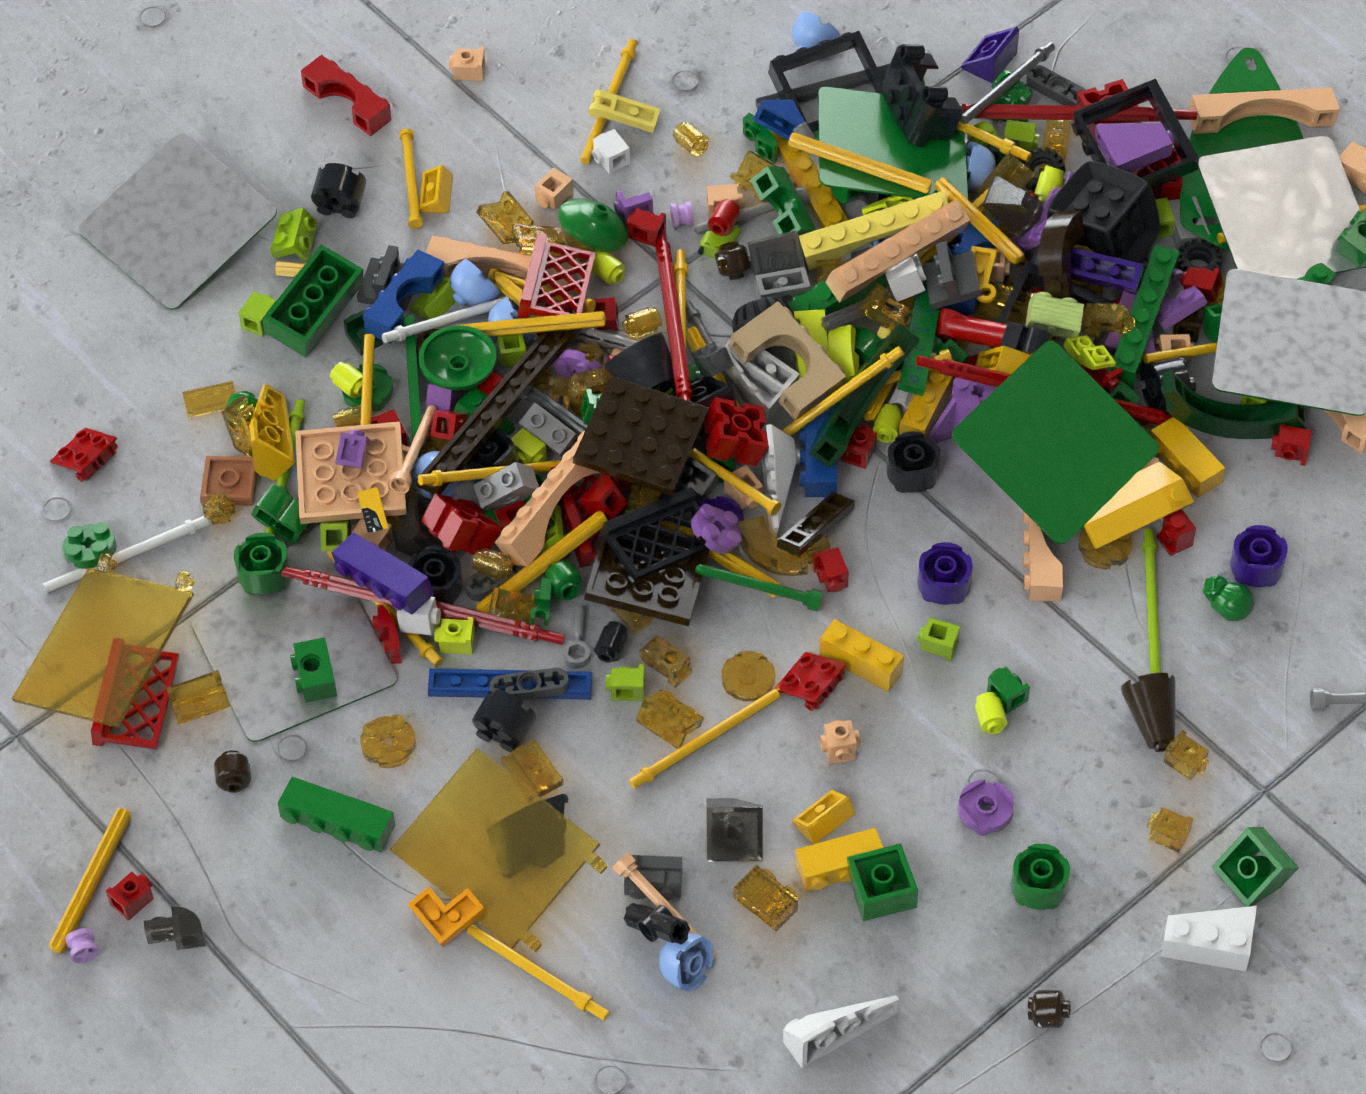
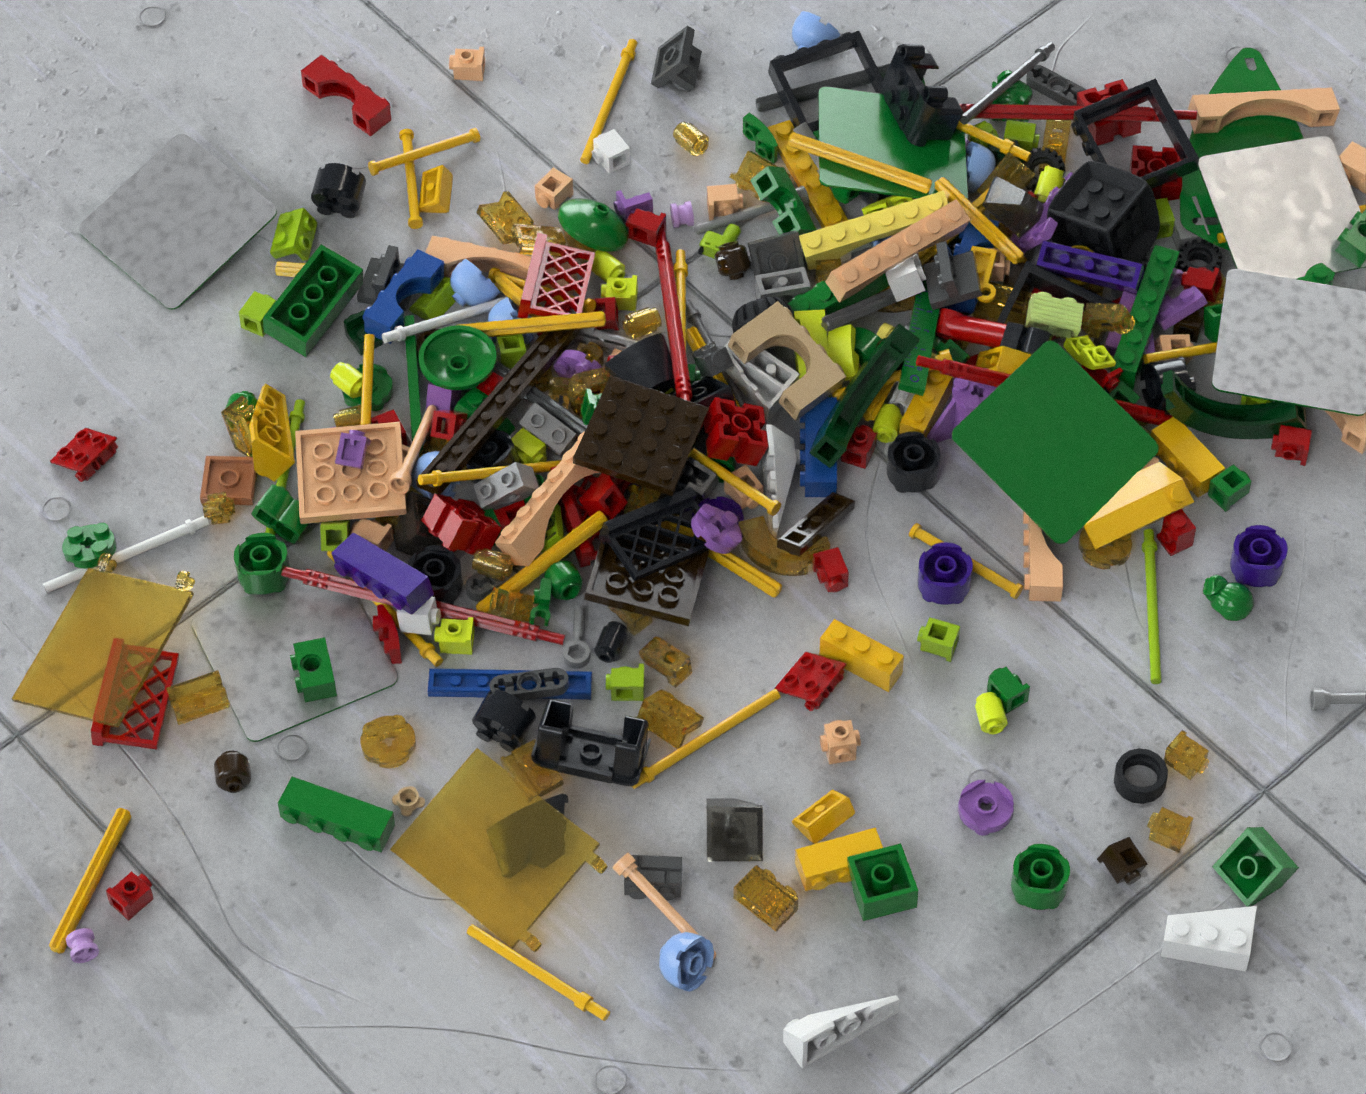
clear smoke brick [144,907,206,950] -> none
clear yellow tile [182,381,236,417] -> none
yellow sticker [357,487,388,533] -> none
light orange plate [407,886,487,947] -> none
light yellow plate [588,90,660,133] -> none
black piece [623,903,690,945] -> none
green piece [695,564,823,612] -> none
red brick [708,199,740,236] -> none
clear yellow tile [721,651,775,702] -> none
blue slope [753,100,805,140] -> none
yellow bar [781,346,904,436] -> none
clear yellow leg [858,283,911,332] -> none
dark purple slope [961,26,1019,83] -> none
dark brown head [1027,990,1071,1028] -> none
dark brown arch [1038,210,1085,298] -> none
medium lavender slope [1095,123,1174,173] -> none
dark brown cone [1121,673,1176,752] -> none
none -> yellow bar [368,128,480,176]
none -> tan plate [392,786,425,816]
none -> black container [531,699,652,786]
none -> neon yellow brick [601,275,638,311]
none -> dark grey bracket [651,25,702,92]
none -> yellow bar [909,523,1024,599]
none -> dark brown brick [1097,837,1148,885]
none -> black tyre [1114,748,1168,804]
none -> green brick [1208,464,1252,512]

